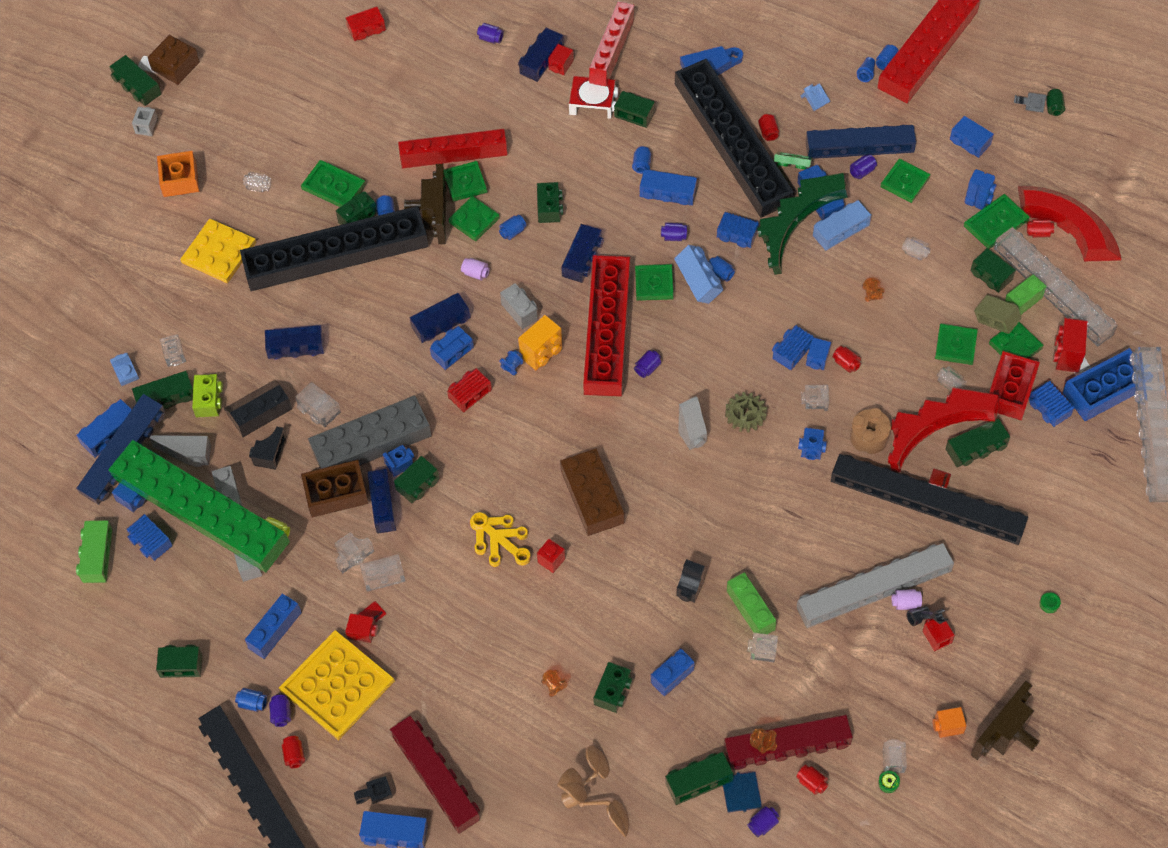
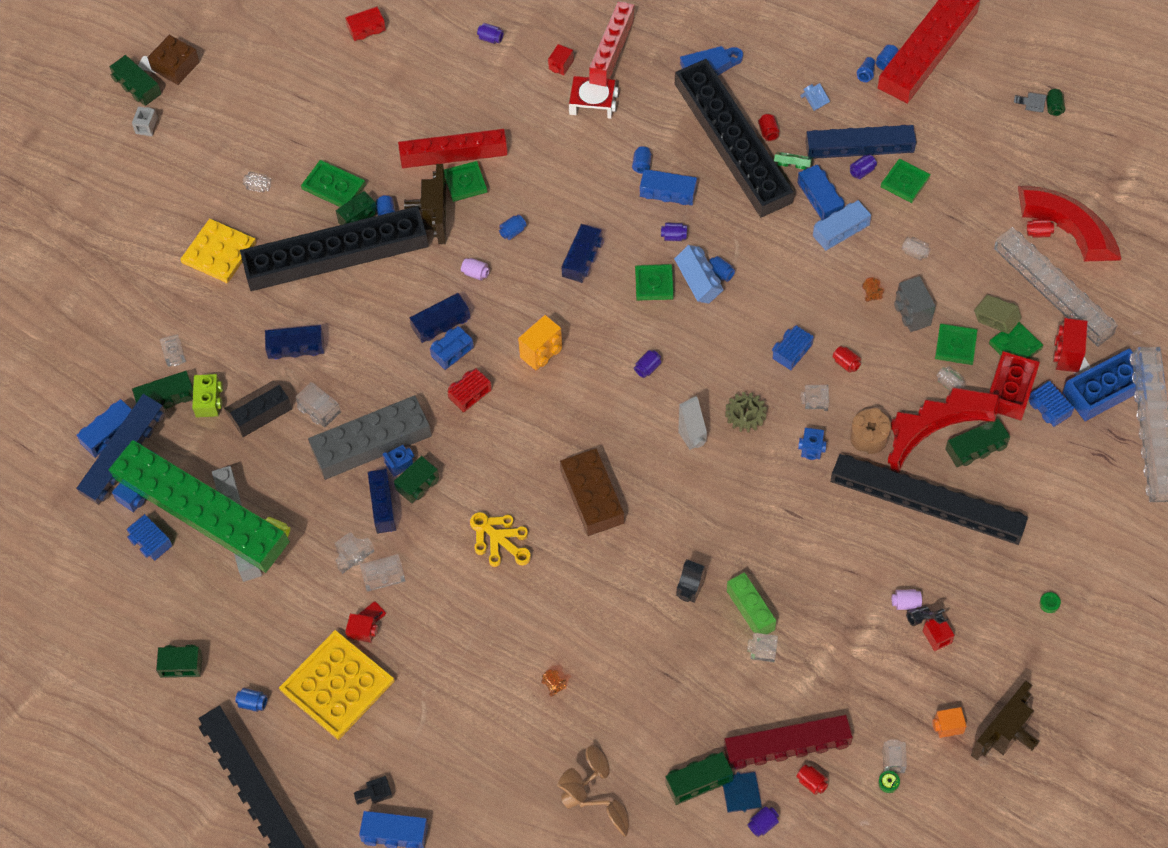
bright green brick [76,521,113,583] -> none
medium blue bracket [110,353,139,386] -> none
light grey slope [150,435,211,467] -> none
orange brick [157,151,199,197] -> none
blue brick [245,593,301,659] -> none
black arch [249,426,287,470] -> none
dark purple brick [269,695,291,727] -> none
red brick [281,736,305,769] -> none
reddish brown brick [301,460,369,518] -> none
dark red brick [389,716,480,834] -> none
green plate [448,196,500,242] -> none
blue brick [499,350,524,376] -> none
light grey brick [500,283,538,330] -> none
clear blue brick [518,28,564,82] -> none
dark green brick [537,182,563,223] -> none
red brick [537,539,565,573] -> none
red brick [583,255,630,397] -> none
dark green brick [593,662,634,713] -> none
dark green brick [614,91,655,128] -> none
blue brick [651,648,695,696] -> none
blue brick [717,212,759,248] -> none
clear orange brick [750,728,777,753] -> none
dark green arch [757,173,848,275] -> none
light grey brick [797,543,954,628] -> none
blue brick [806,338,831,370] -> none
red sticker [929,469,951,489] -> none
blue brick [950,116,994,158] -> none
blue brick [964,169,997,210] -> none
green plate [964,194,1030,249] -> none
dark green brick [970,248,1016,293] -> none
bright green brick [1005,274,1047,315] -> none
none -> dark grey brick [894,276,936,333]

